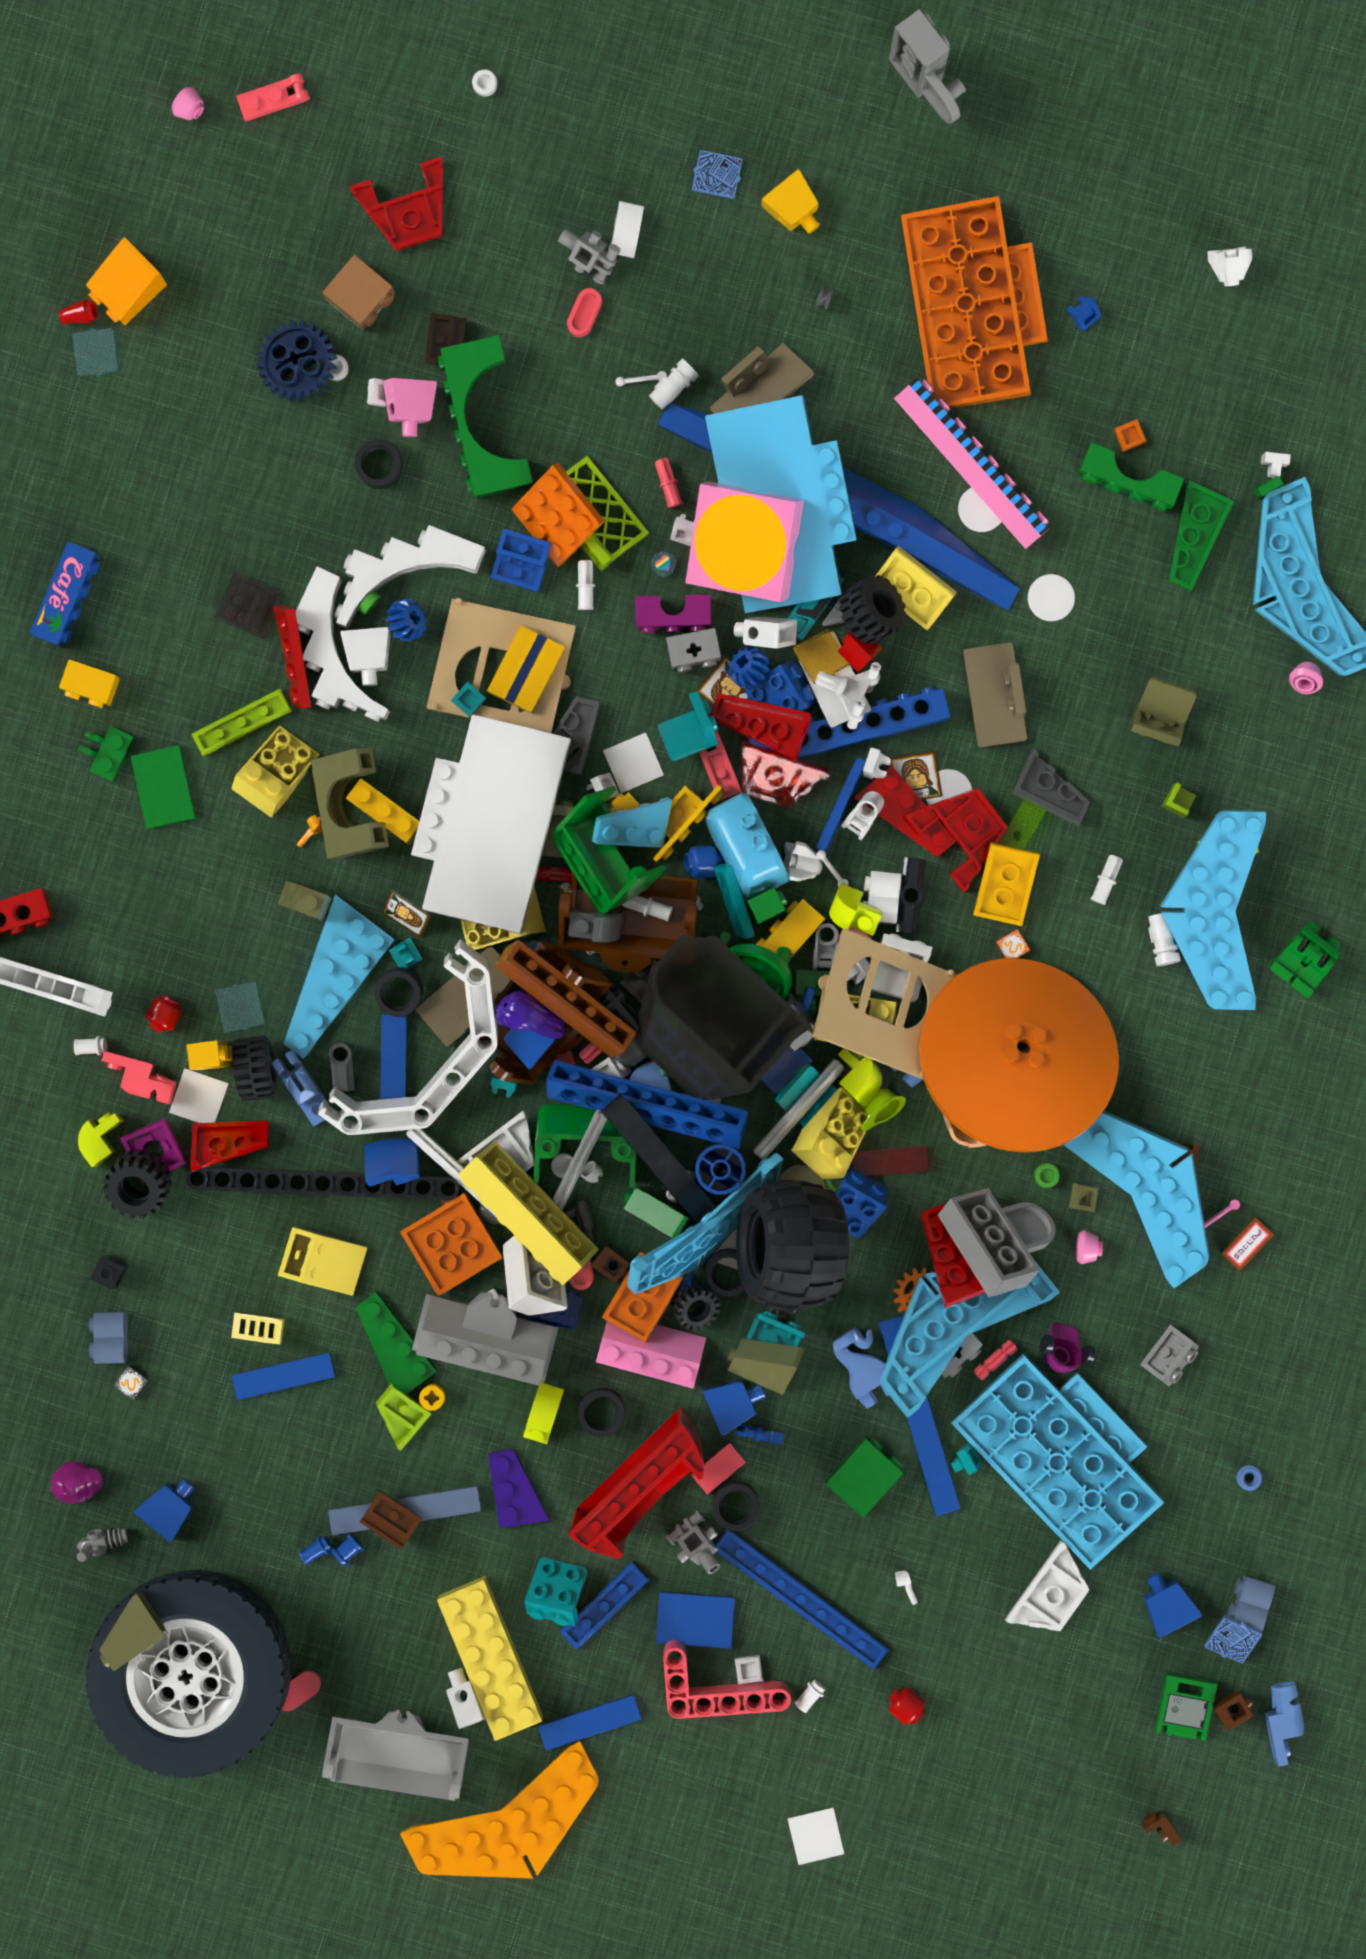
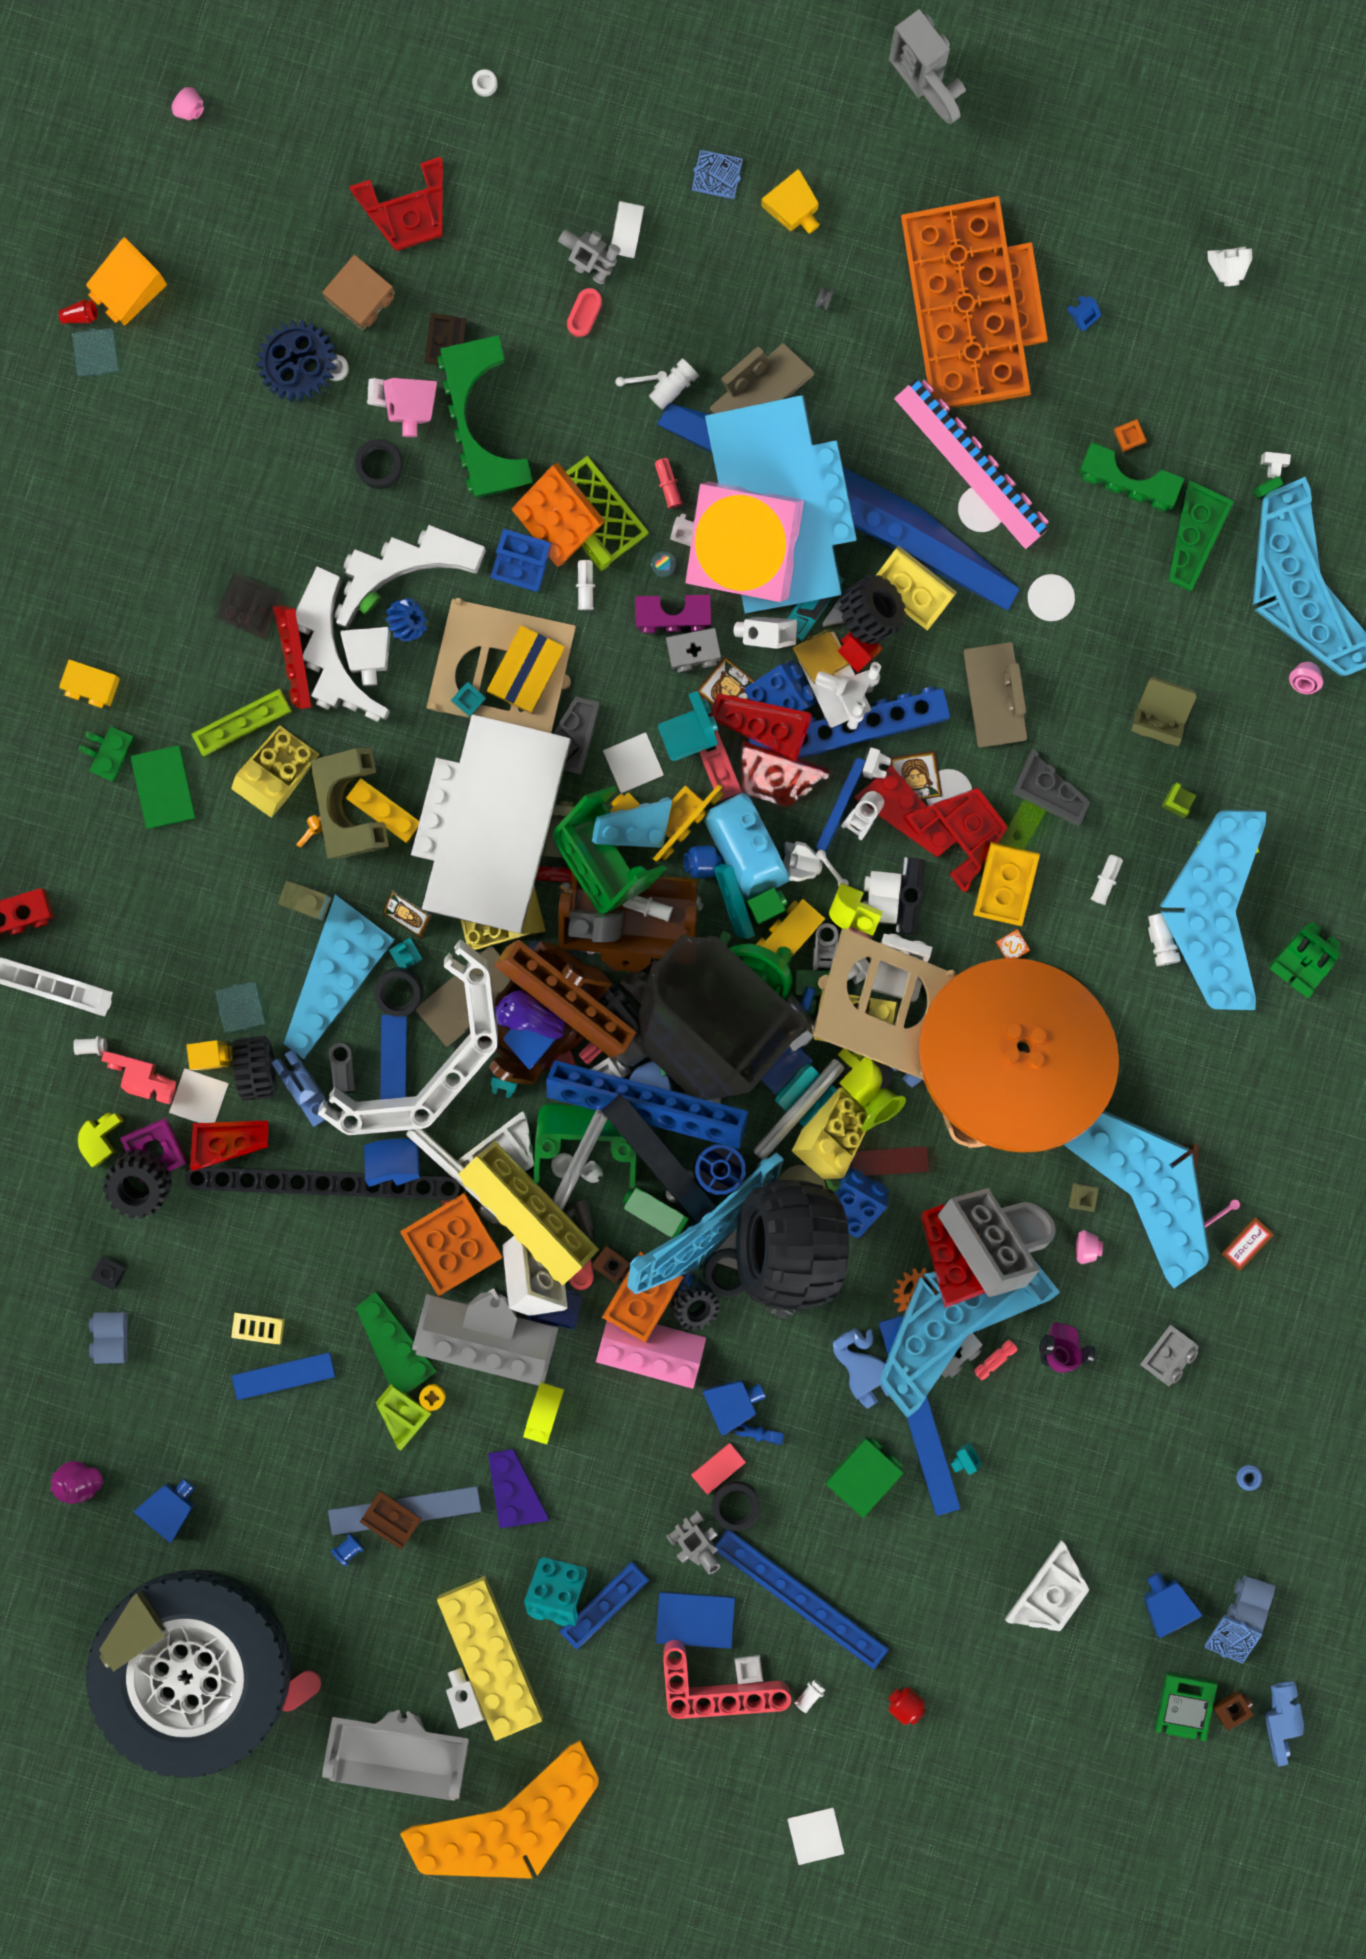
blue brick [29,542,101,648] -> none
light grey piece [77,1528,129,1562] -> none
tile [113,1365,149,1400] -> none
red head [145,995,182,1033] -> none
coral plate [236,73,310,122] -> none
light yellow slope [278,1226,368,1296] -> none
blue pin [299,1536,333,1565] -> none
blue tile [538,1694,642,1751] -> none
red panel [567,1406,704,1559] -> none
black tyre [578,1388,625,1437] -> none
white tile [586,773,620,801] -> none
olive slope [727,1339,804,1395] -> none
blue gear [728,645,771,690] -> none
teal bracket [746,1311,806,1347] -> none
white hand [895,1571,918,1605] -> none
medium azure slope [951,1352,1164,1570] -> none
bright green tile [1034,1163,1060,1188] -> none
reddish brown bracket [1141,1810,1182,1846] -> none

